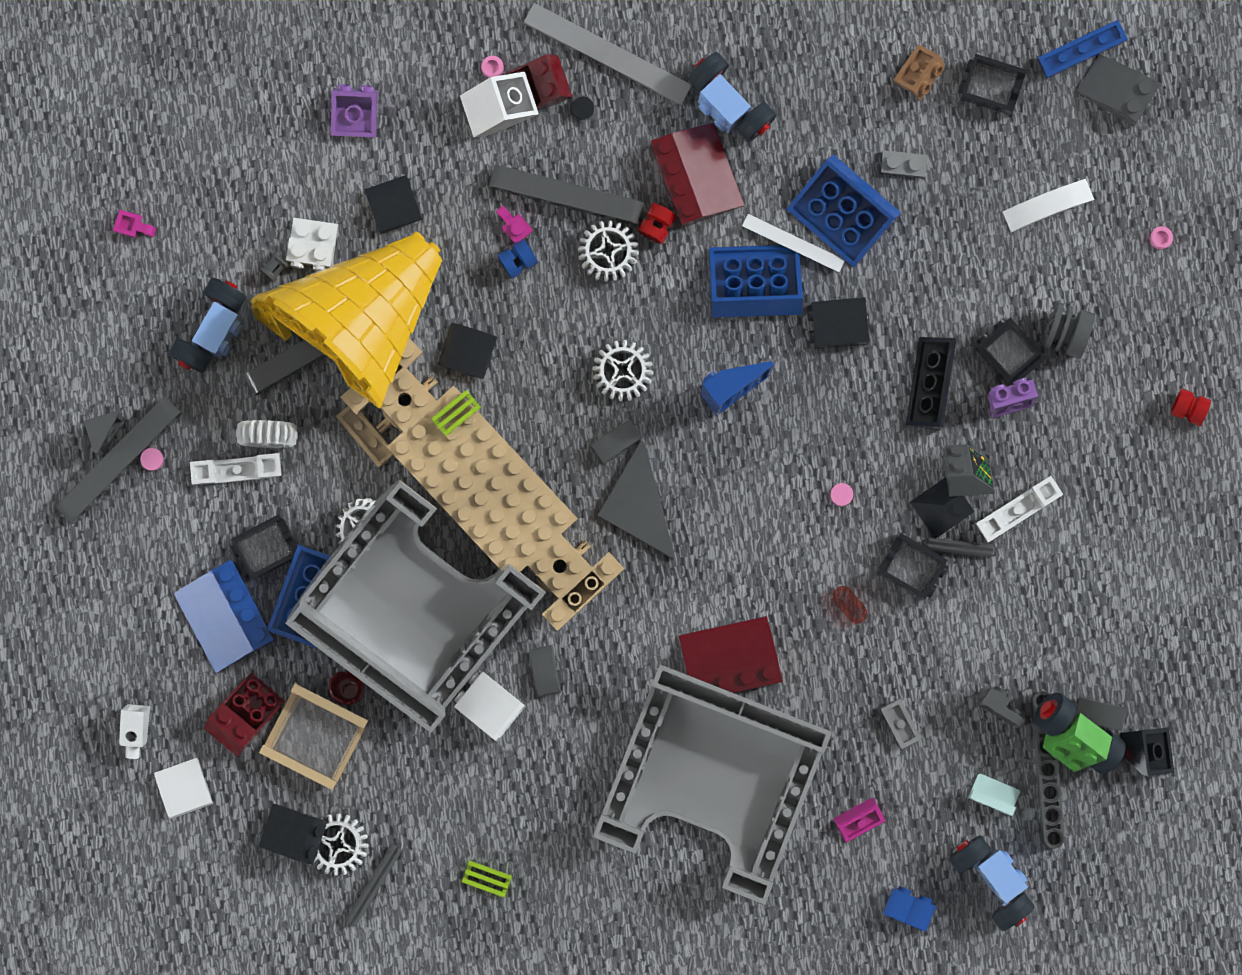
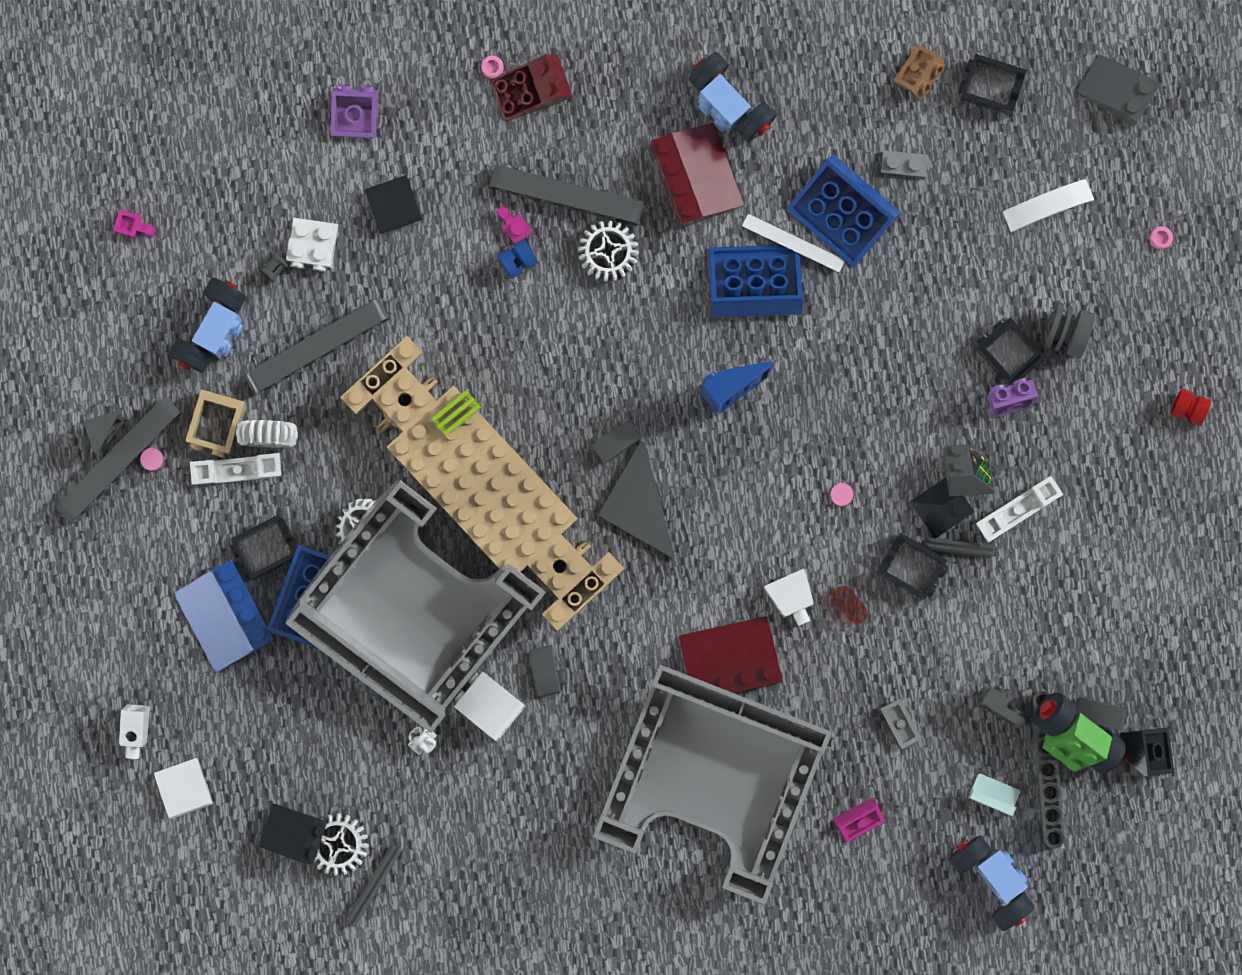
dark red slope [203,673,285,757] -> none
yellow cone [250,231,442,408] -> none
clear piece [259,684,368,790] -> none
dark red hair [329,671,365,706] -> none
tan tile [336,406,394,468] -> none
black slope [437,322,497,379] -> none
white slope [460,72,539,138] -> none
lime tile [462,860,512,898] -> none
light grey tile [524,3,692,106] -> none
black tile [572,96,594,120] -> none
white gear [592,340,653,401] -> none
red wheel [637,203,678,245] -> none
black brick [807,297,870,349] -> none
blue brick [882,886,936,932] -> none
black slope [905,337,957,431] -> none
blue plate [1037,20,1128,79] -> none
none -> tan window [186,389,247,458]
none -> white gear [408,727,437,755]
none -> white torso [764,569,813,626]

